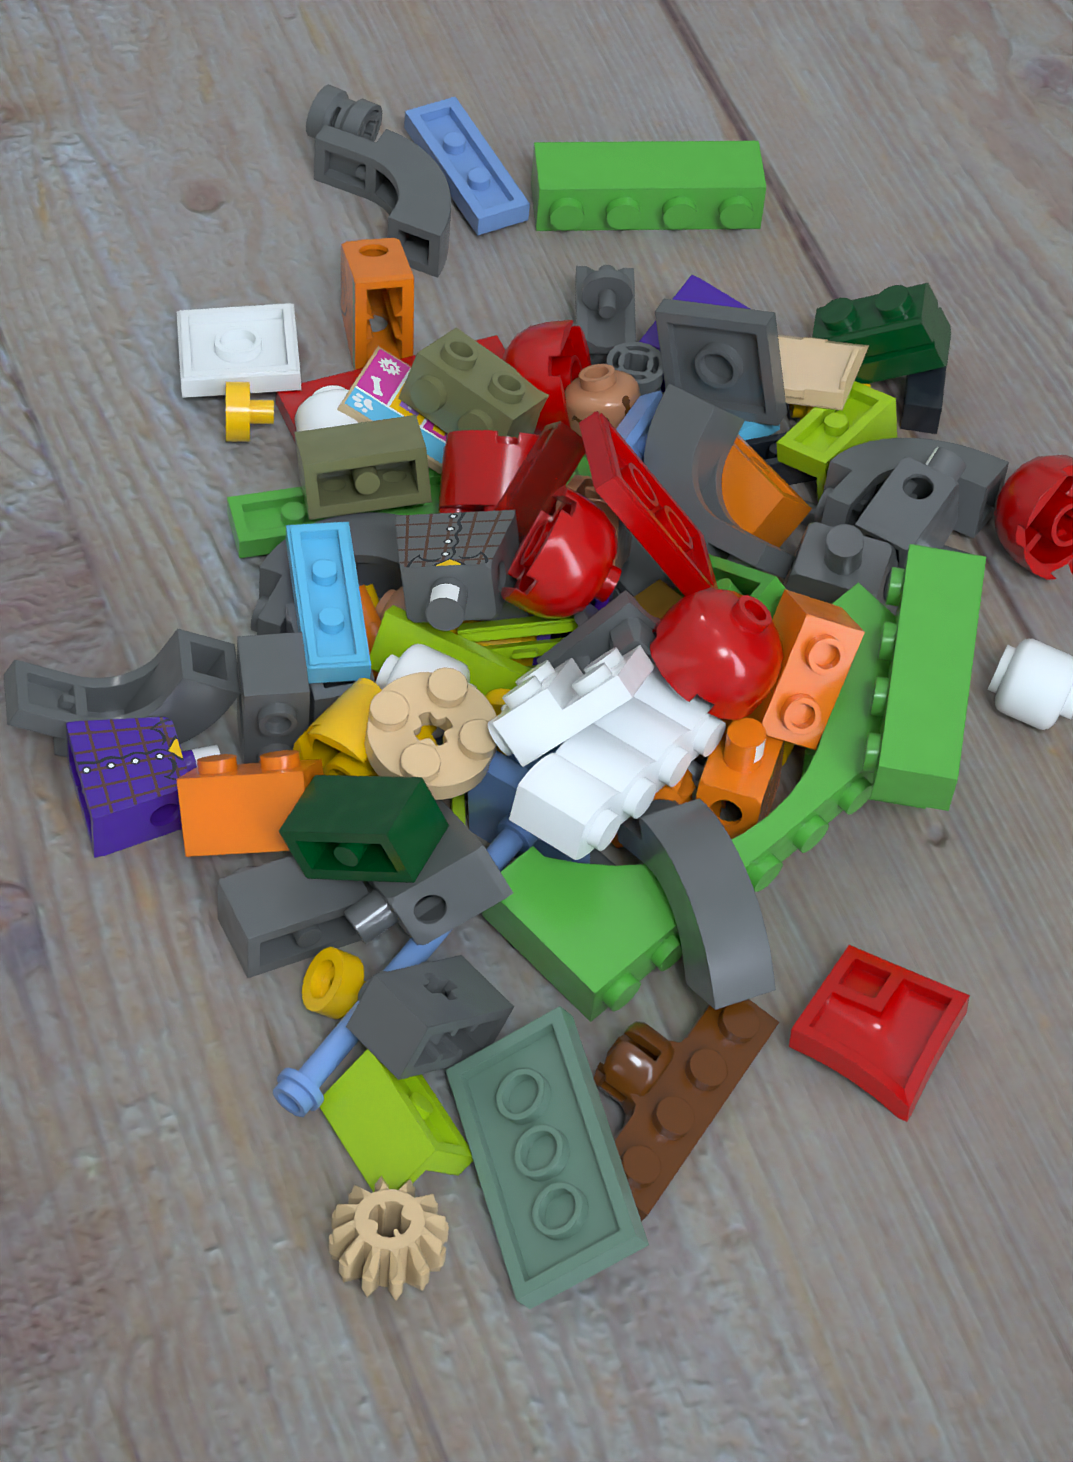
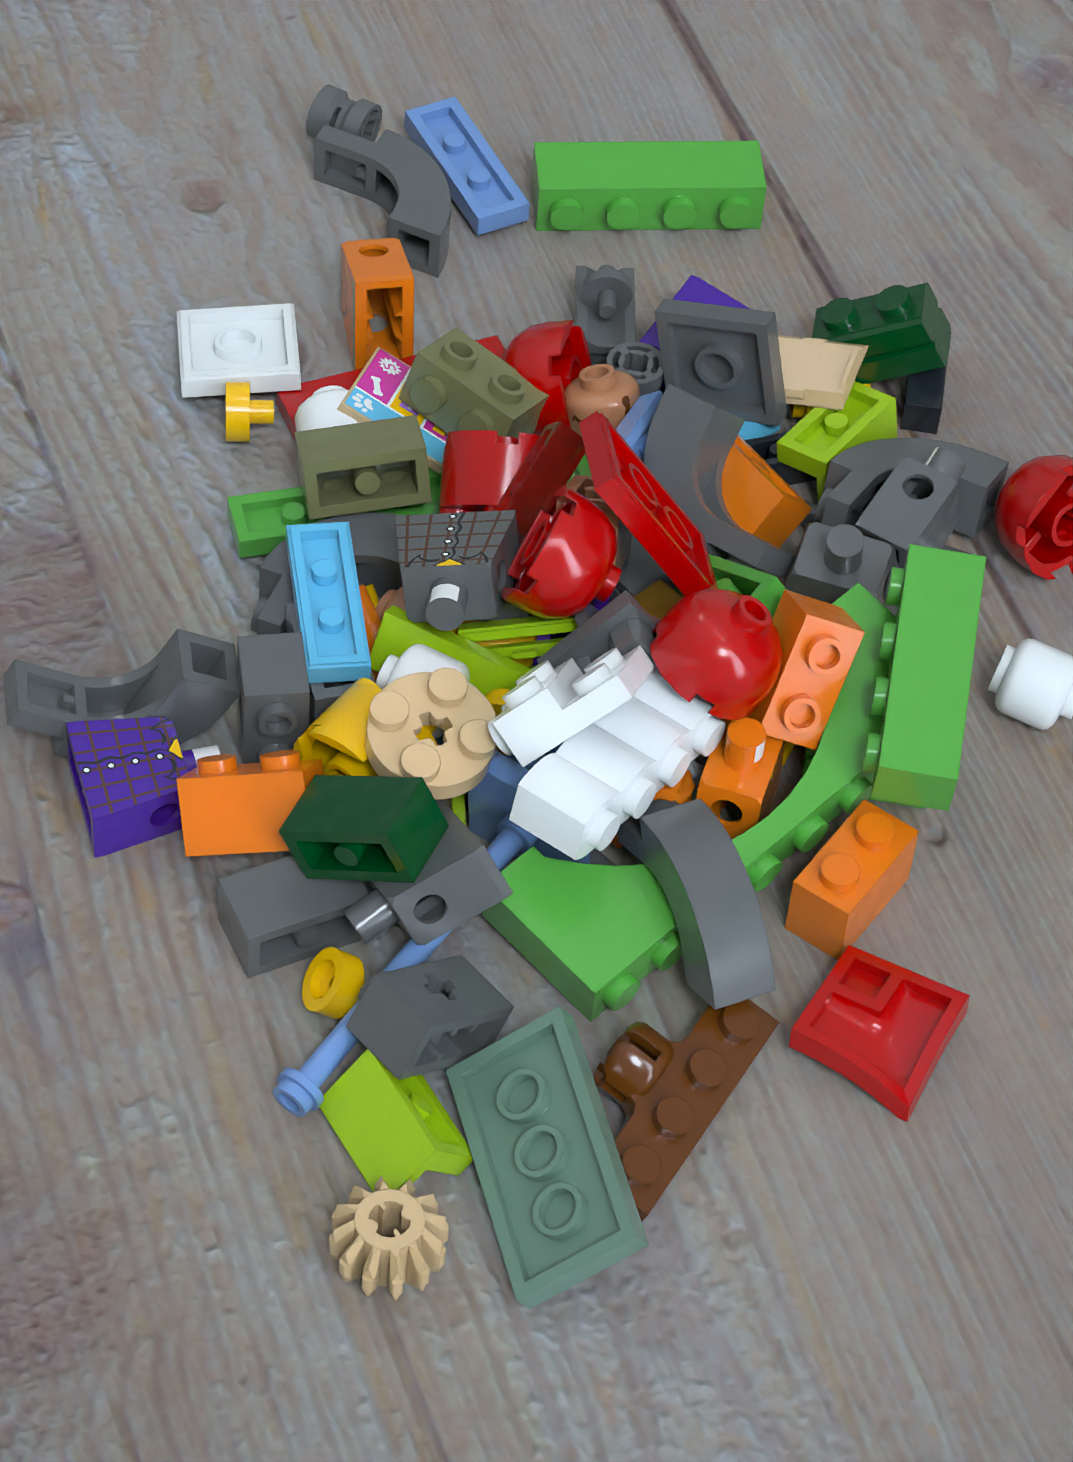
none -> orange brick [785,799,919,960]

